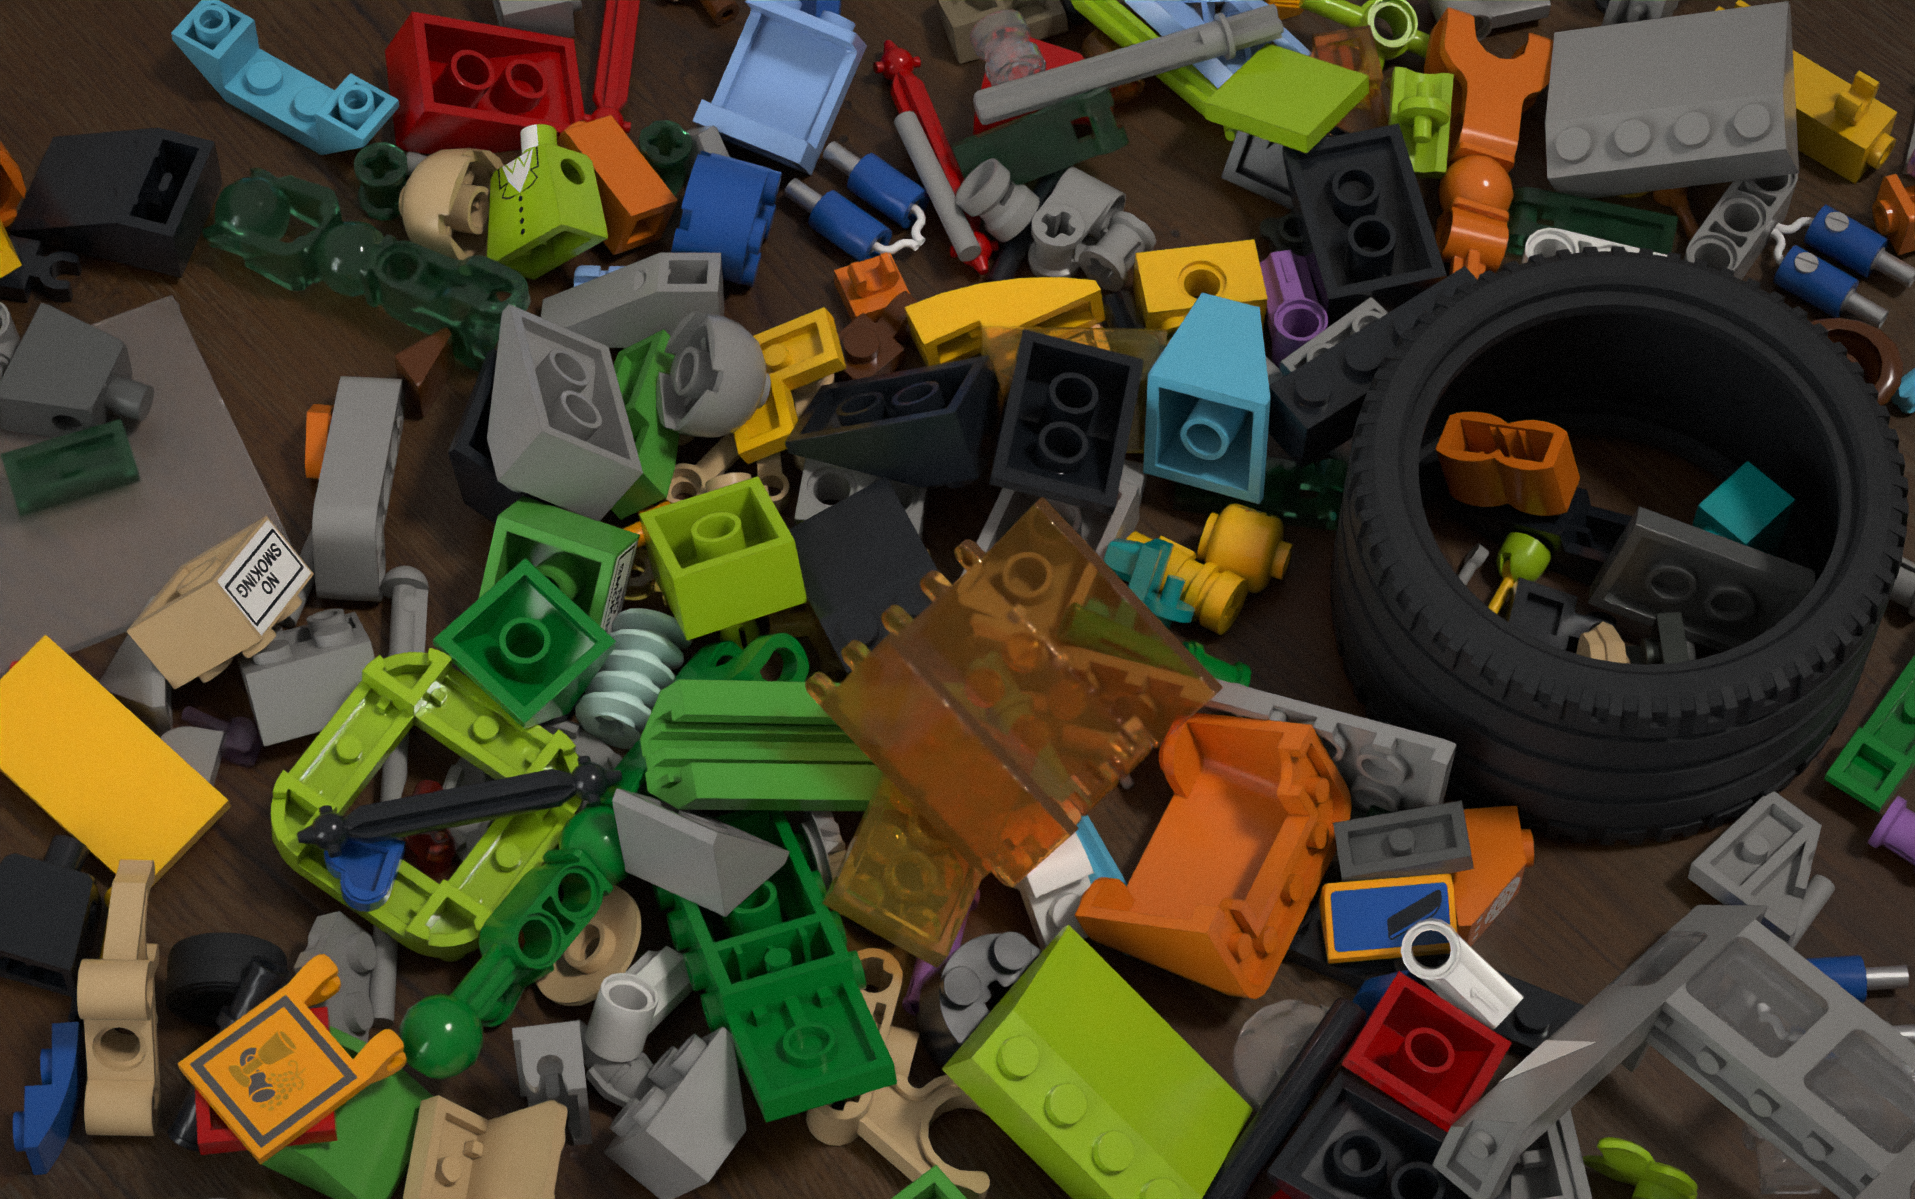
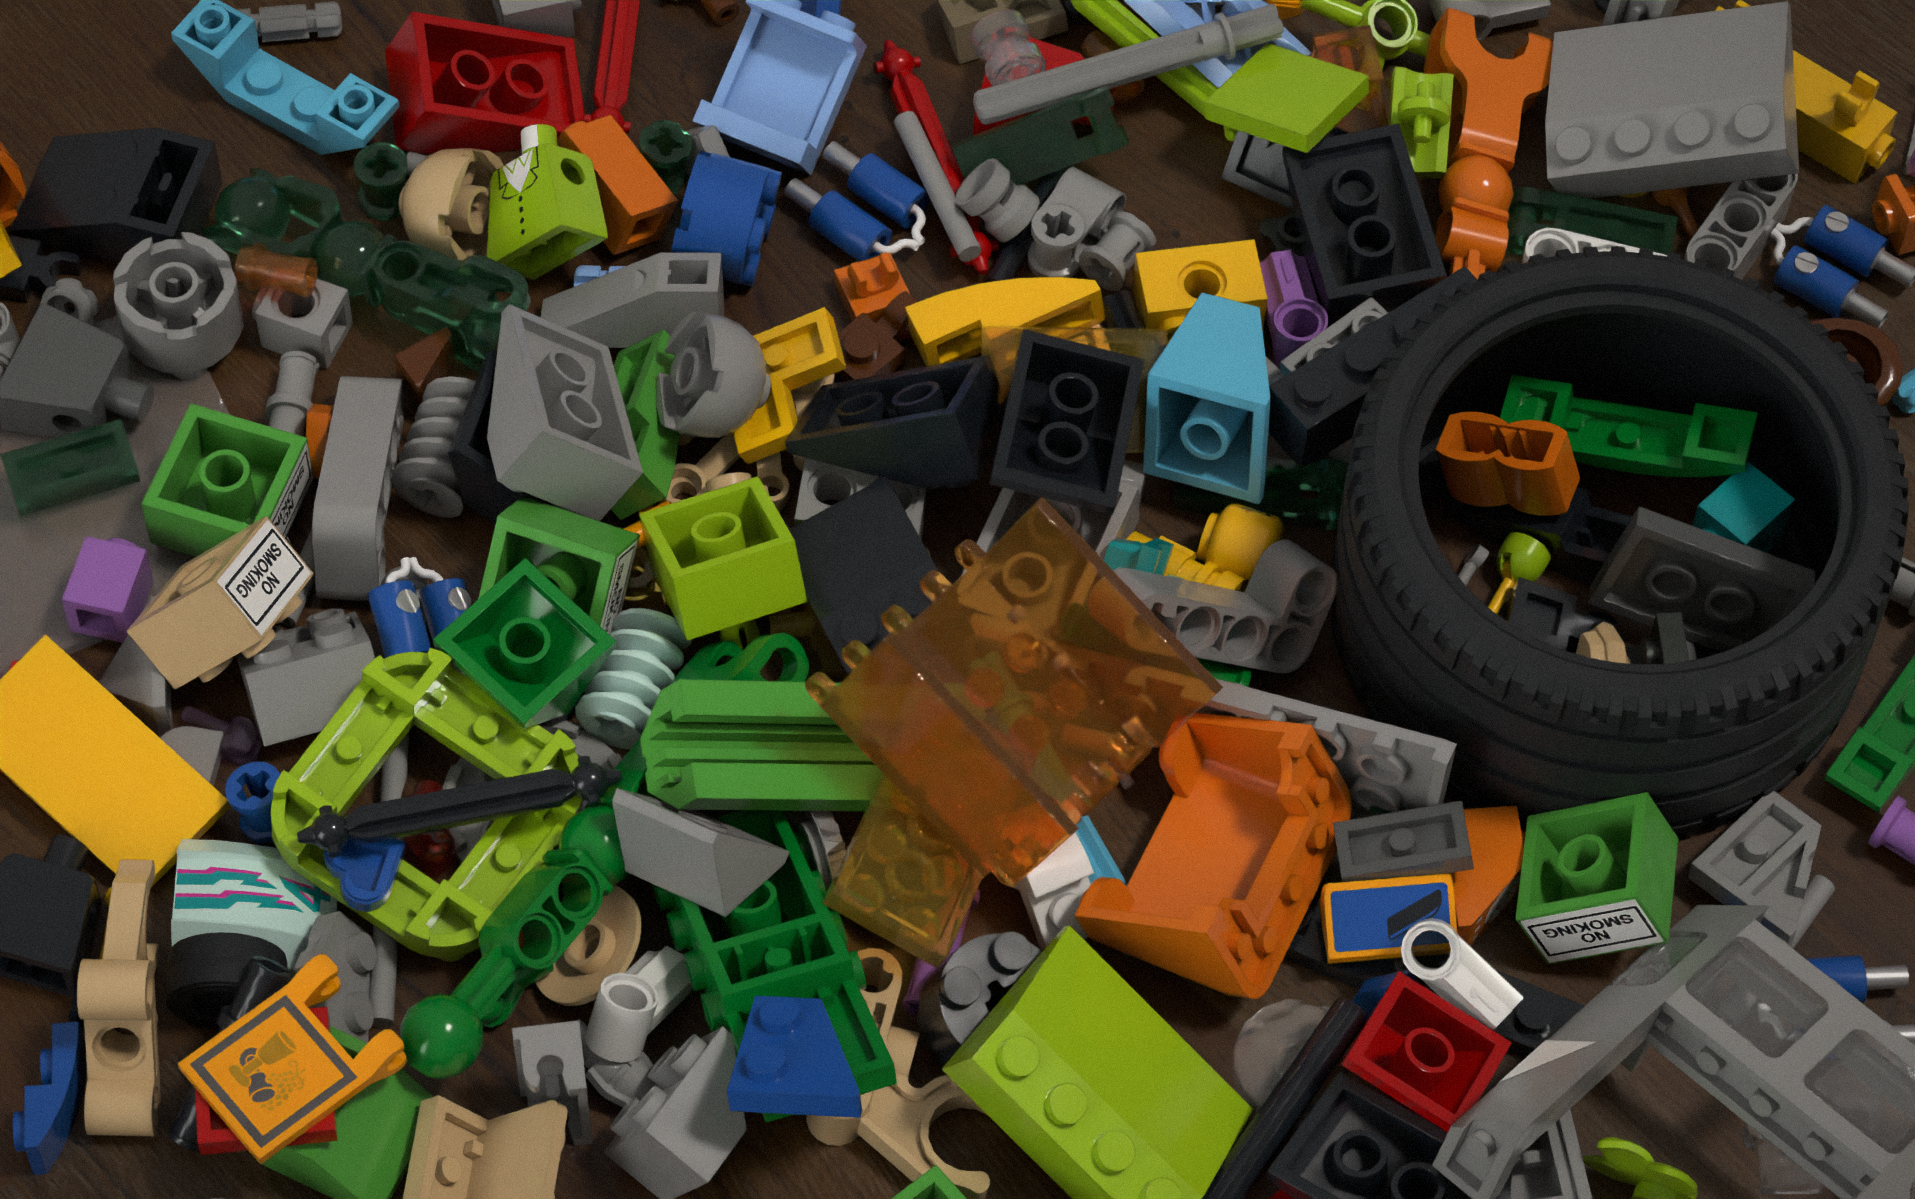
none -> light grey plate [40,278,99,327]
none -> medium lavender brick [62,536,154,643]
none -> light grey brick [113,232,243,380]
none -> bright green brick [141,403,314,557]
none -> light aqua slope [171,839,337,980]
none -> blue bush [225,761,280,844]
none -> clear orange pin [235,242,318,298]
none -> light grey axle [236,1,342,42]
none -> light grey brick [252,266,353,370]
none -> light grey pin [265,351,319,437]
none -> blue piece [368,557,471,678]
none -> light grey piece [391,376,476,518]
none -> blue wing [727,996,862,1118]
none -> light grey beam [1092,540,1337,674]
none -> green slope [1500,375,1758,477]
none -> bright green brick [1516,792,1678,965]

